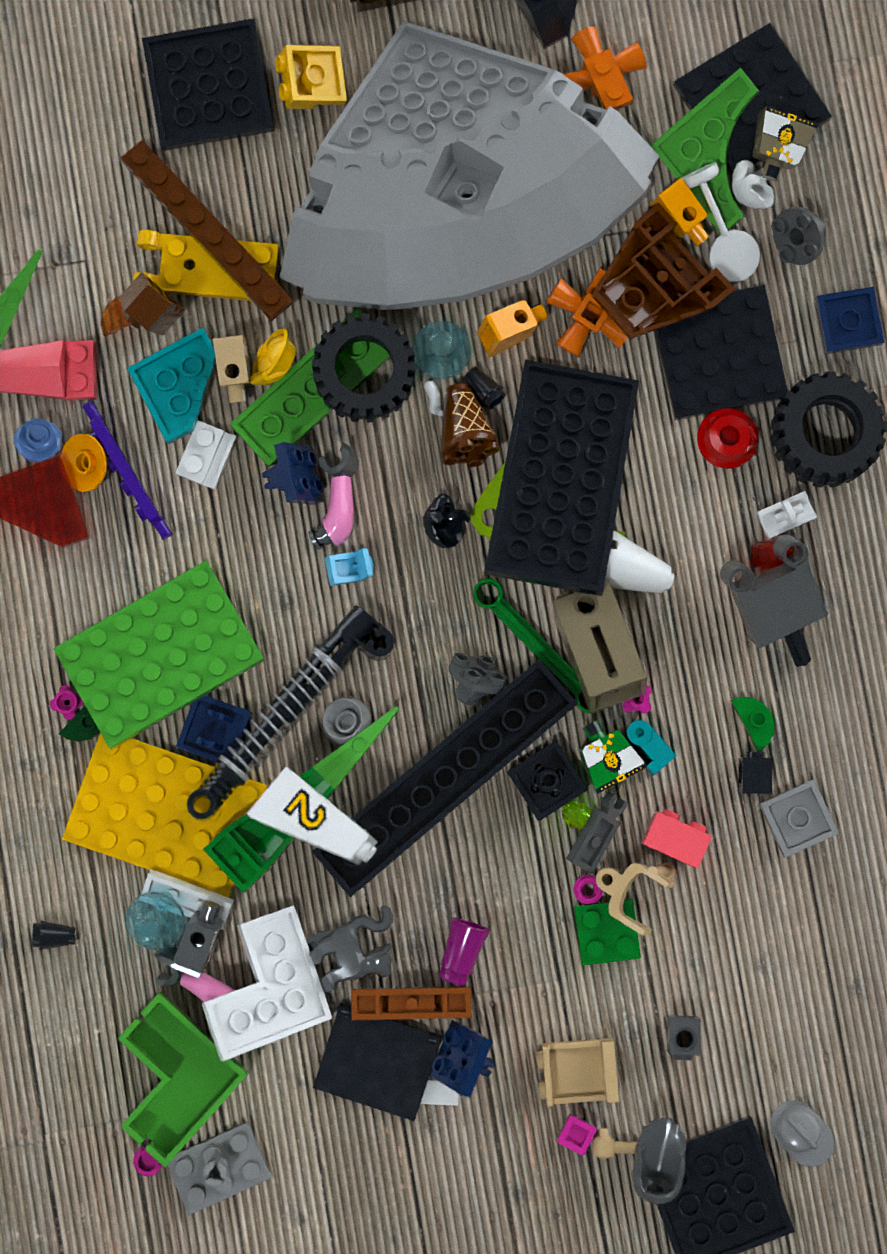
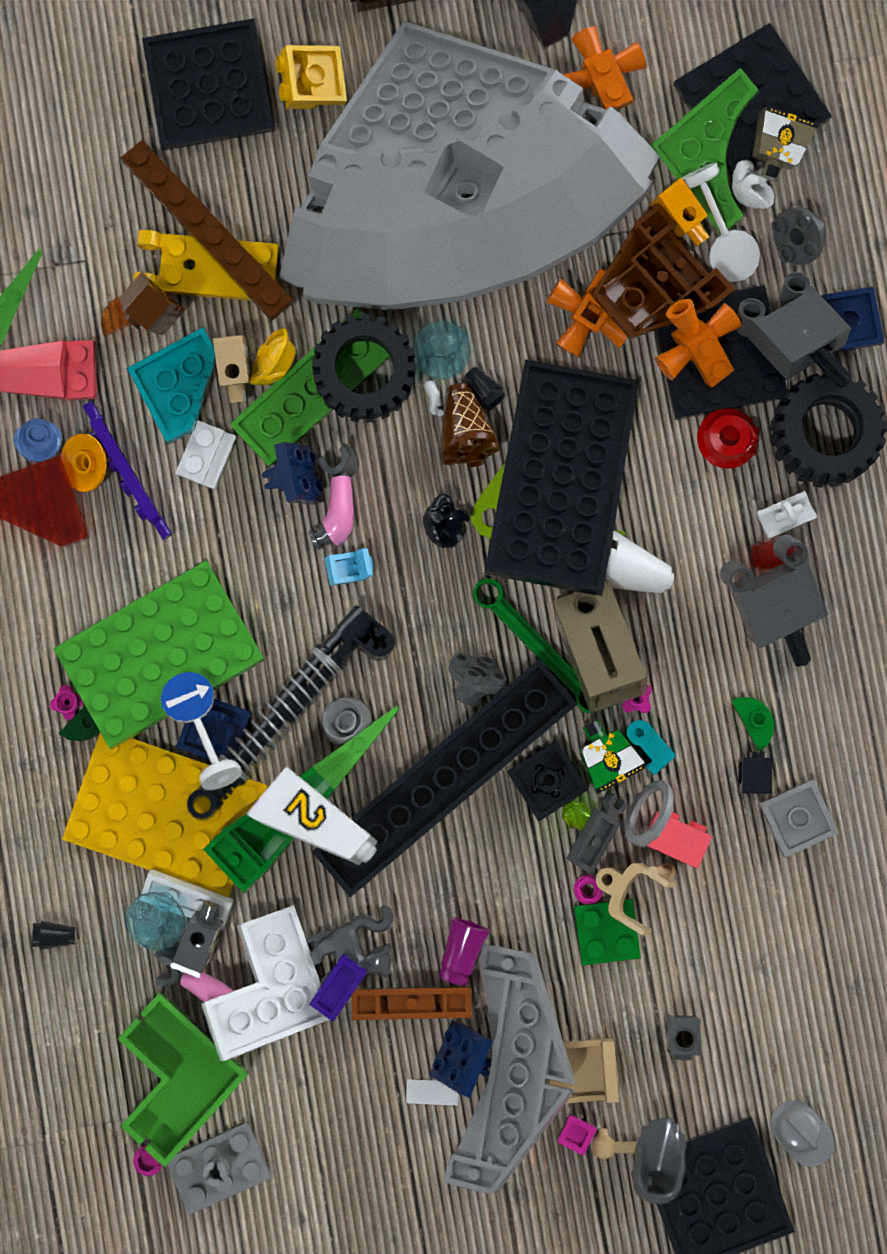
black piece [313,1002,442,1122] -> none
light orange torso [477,300,547,358] -> none
none -> piece [161,672,242,790]
none -> dark purple tile [309,954,368,1022]
none -> light grey wing [444,944,576,1194]
none -> light grey piece [625,780,674,847]
none -> orange brick [654,299,742,388]
none -> dark grey piece [736,272,852,388]

